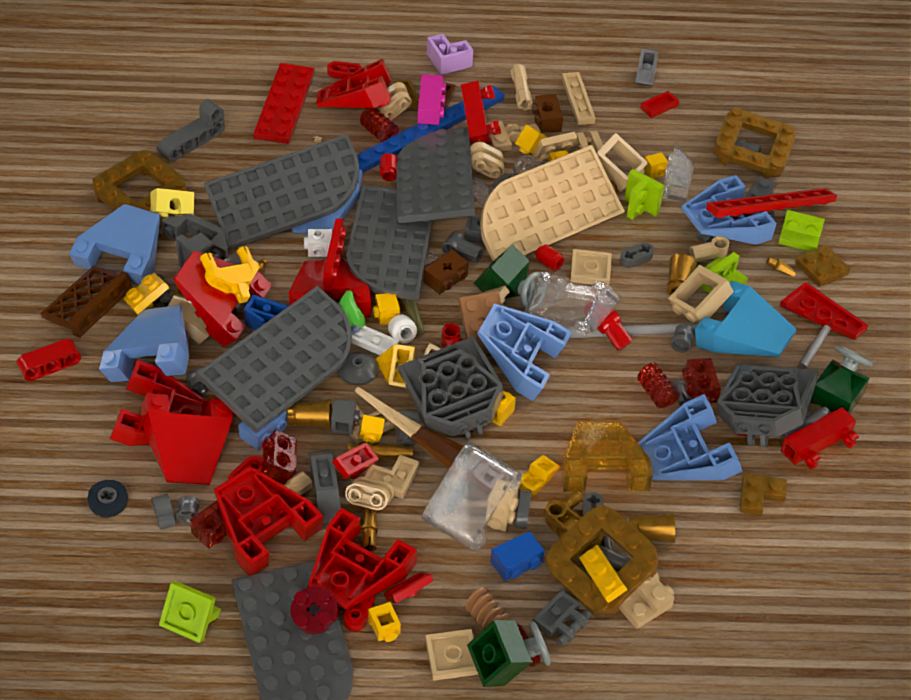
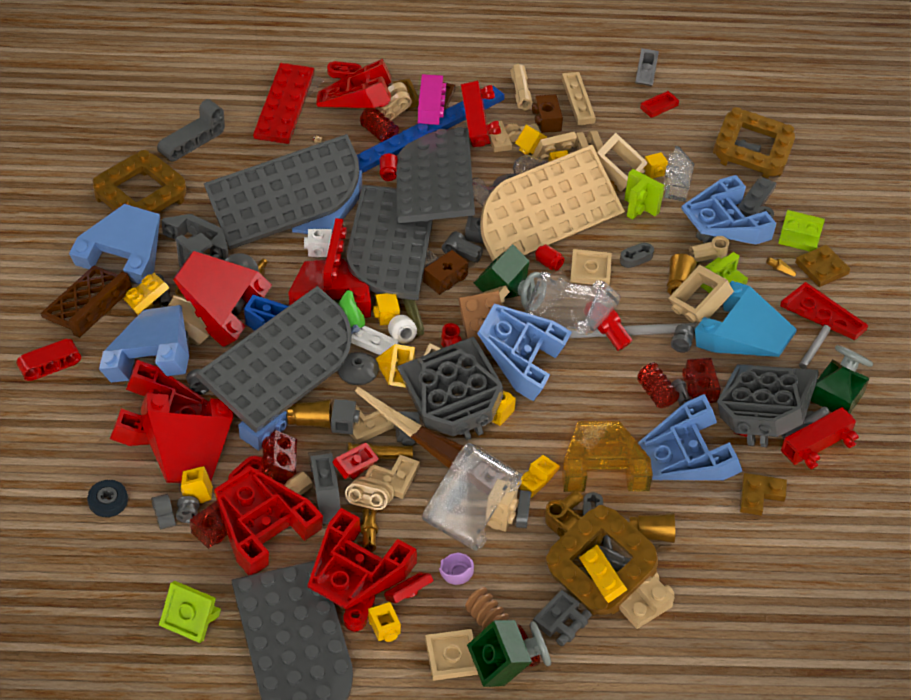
light yellow brick [150,188,194,219] -> none
yellow connector [200,246,260,304] -> none
dark red plate [290,586,338,635] -> none
yellow plate [358,415,385,443] -> none
lavender brick [427,34,473,75] -> none
tan brick [470,142,505,179] -> none
blue brick [490,531,544,581] -> none
red plate [706,188,837,218] -> none
none -> yellow brick [181,466,213,503]
none -> lavender hair [439,552,474,585]

